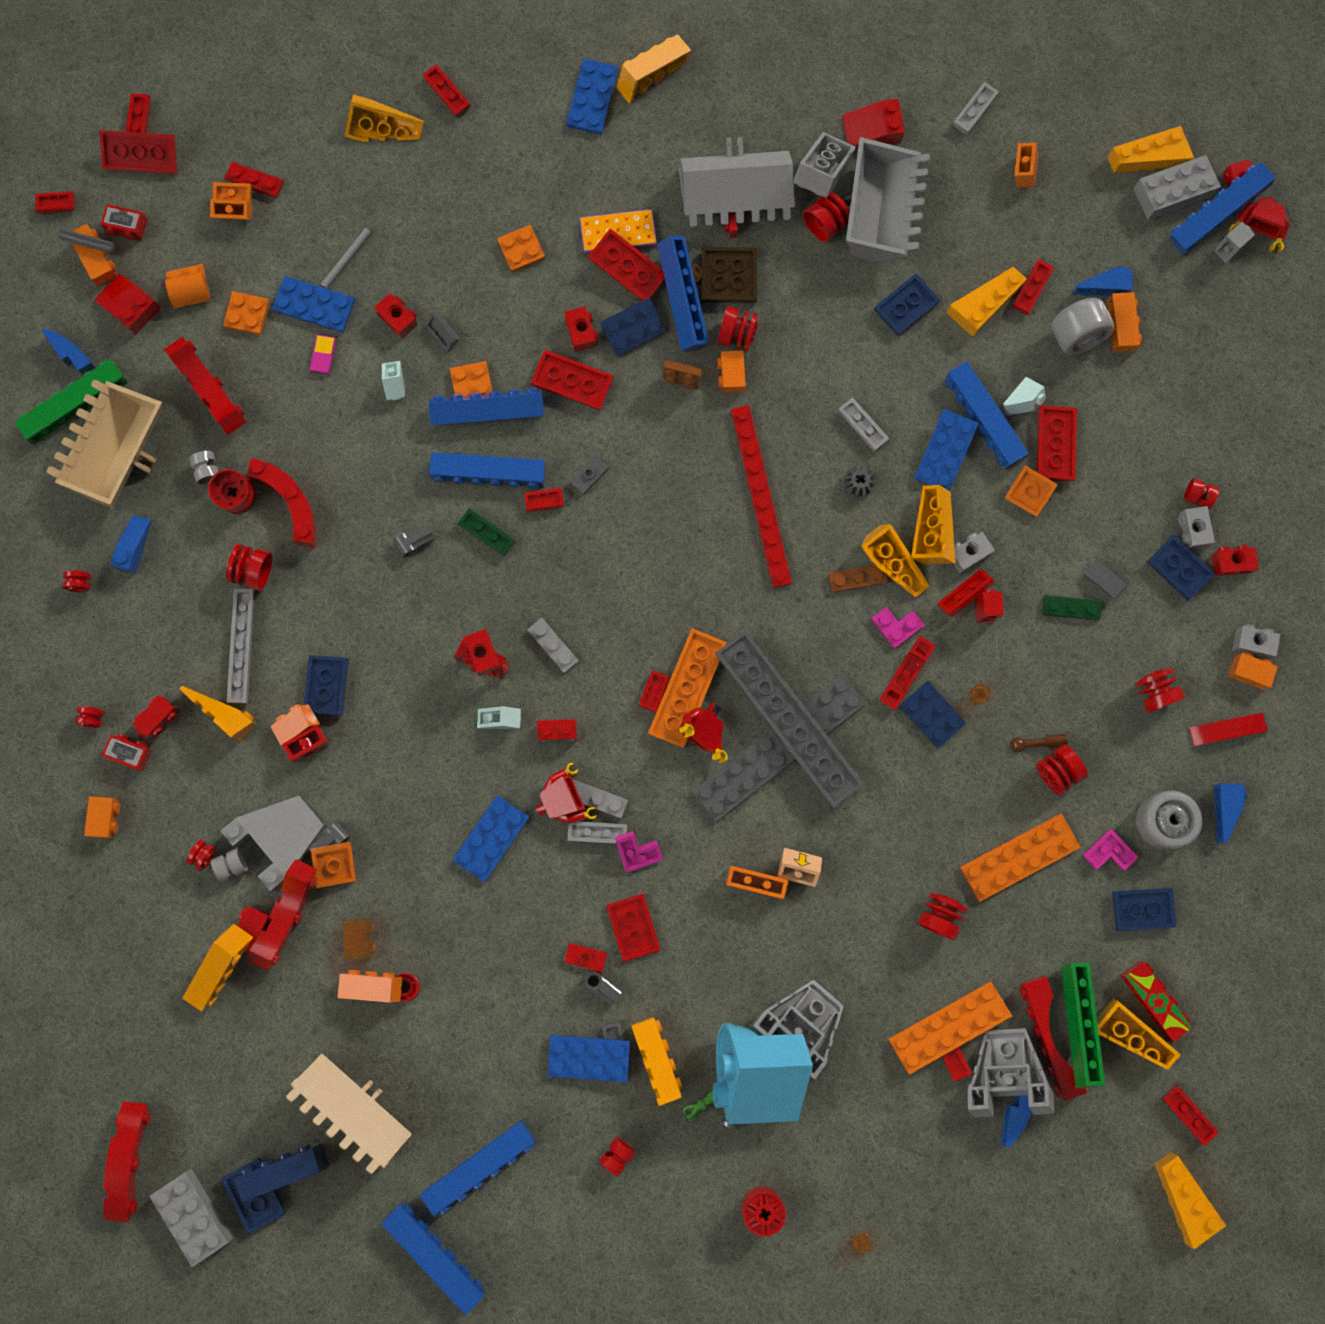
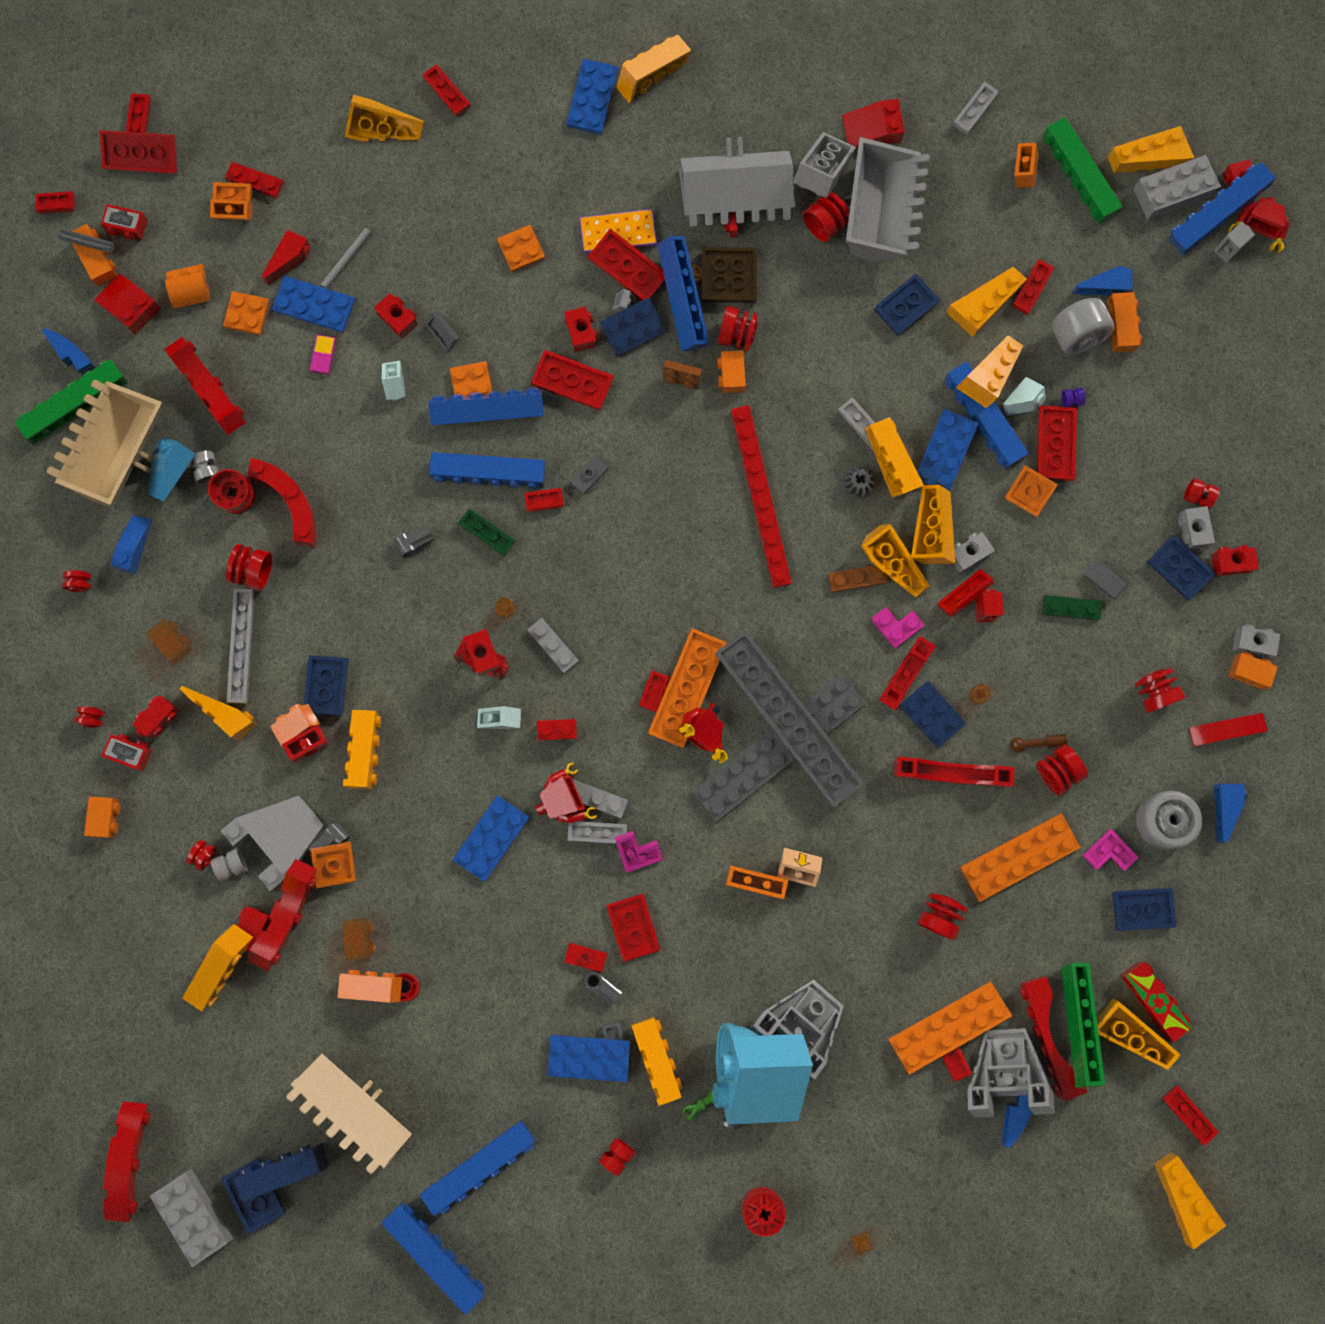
none -> clear orange brick [145,618,193,664]
none -> dark azure slope [148,437,195,502]
none -> red slope [261,229,311,285]
none -> light orange wedge [343,710,381,790]
none -> clear orange wheel [495,598,515,619]
none -> light grey plate [612,289,631,313]
none -> light orange wedge [864,417,924,498]
none -> red arch [893,756,1015,788]
none -> light orange wedge [956,335,1023,408]
none -> green brick [1043,117,1123,224]
none -> dark purple wheel [1061,387,1086,407]

